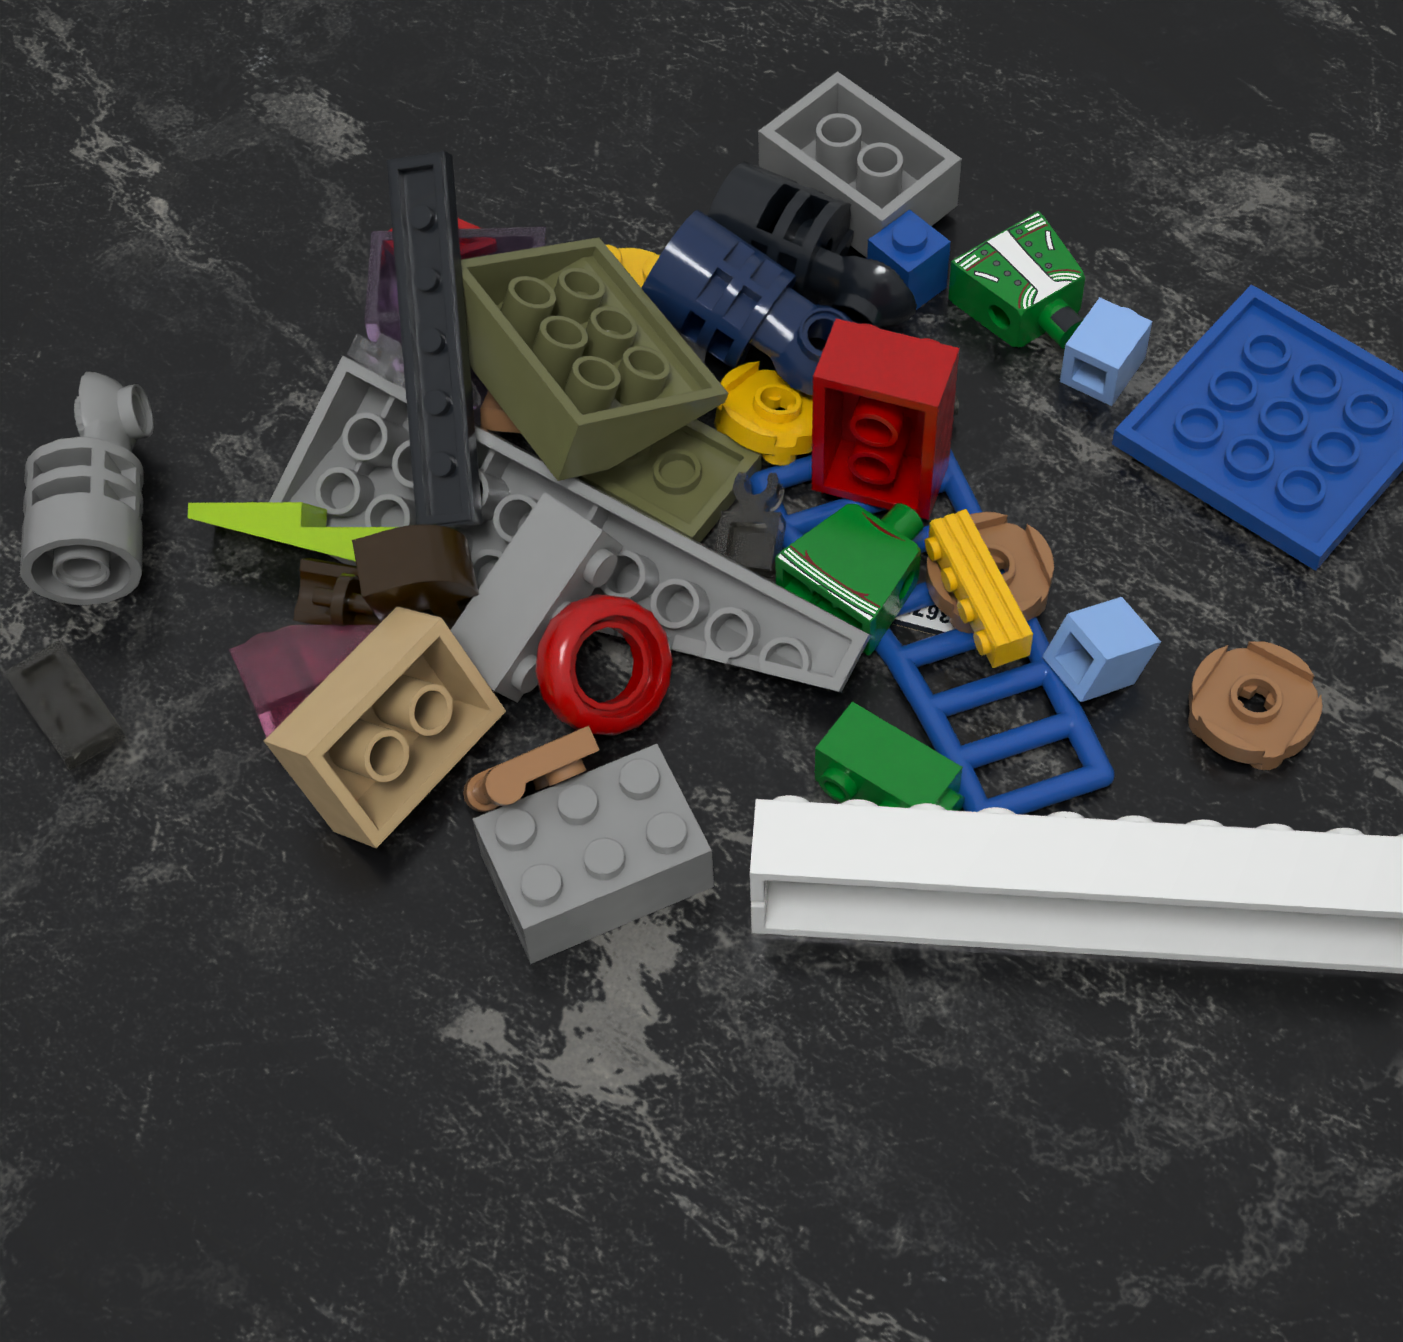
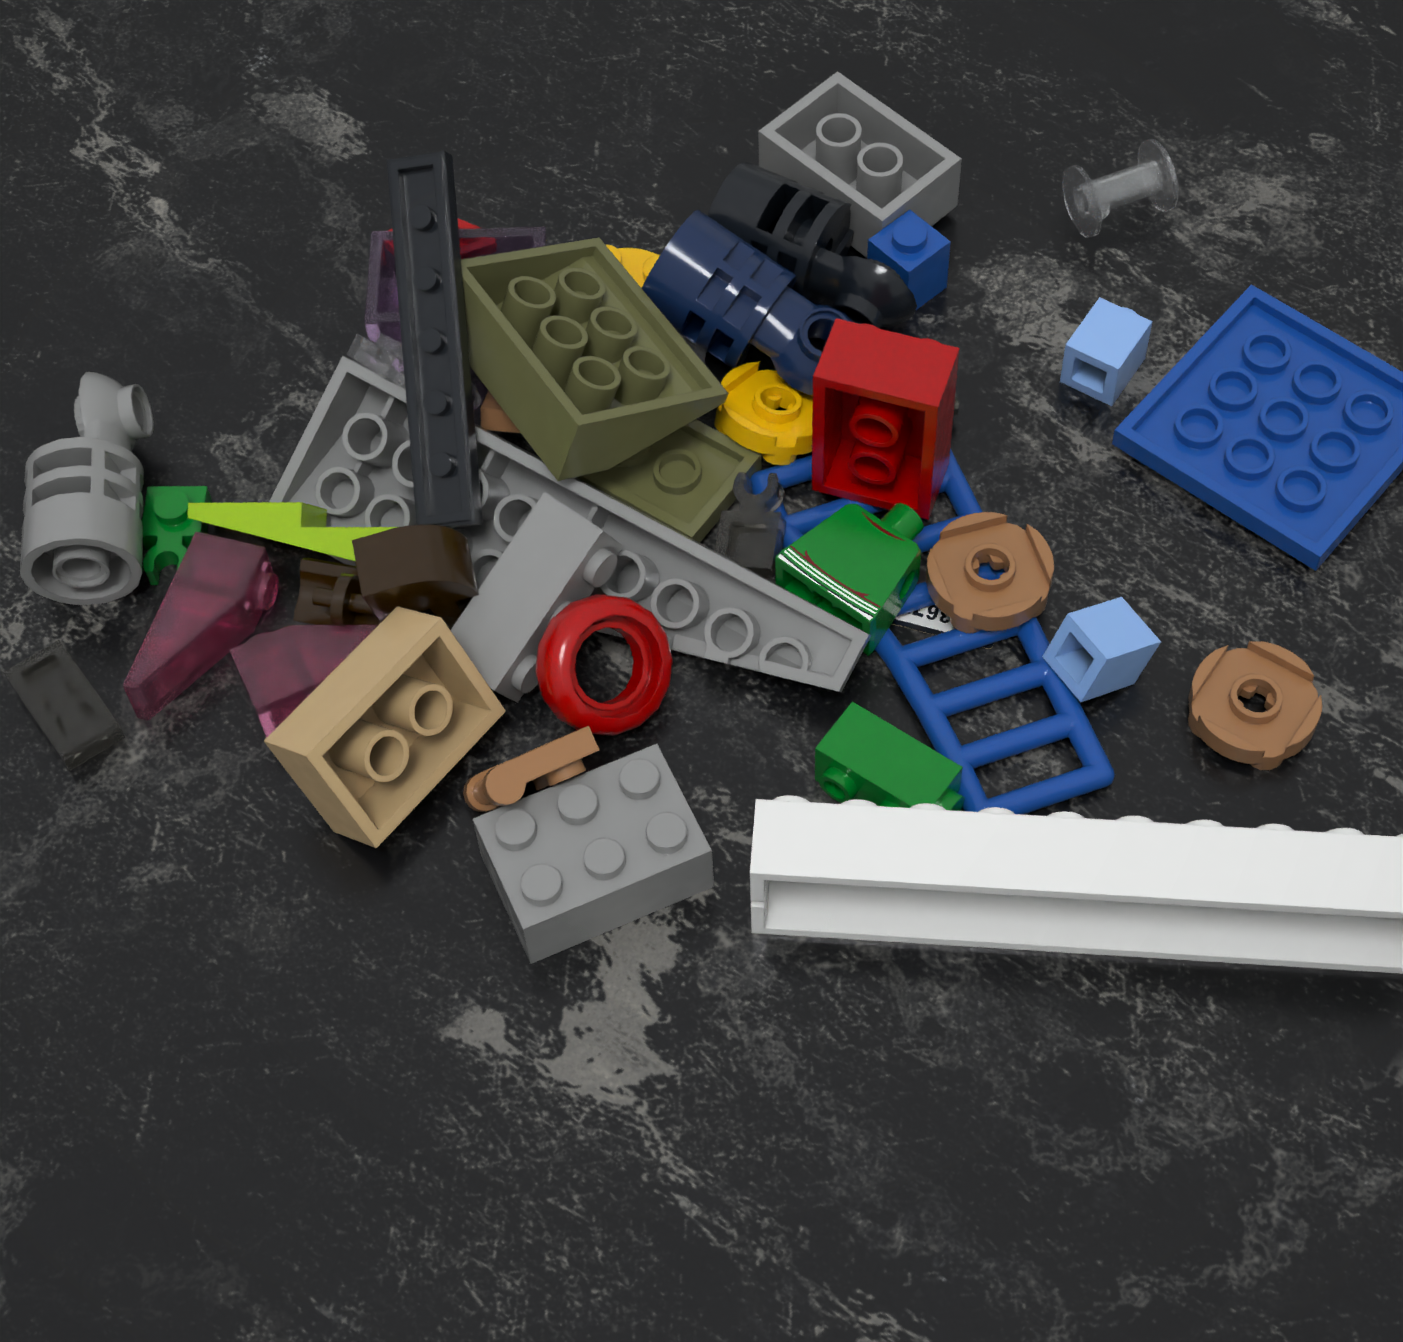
yellow piece [925,509,1033,668] -> none
green torso [948,211,1085,349] -> none
none -> clear pink slope [123,531,279,721]
none -> green plate [142,486,212,585]
none -> clear piece [1062,139,1179,238]

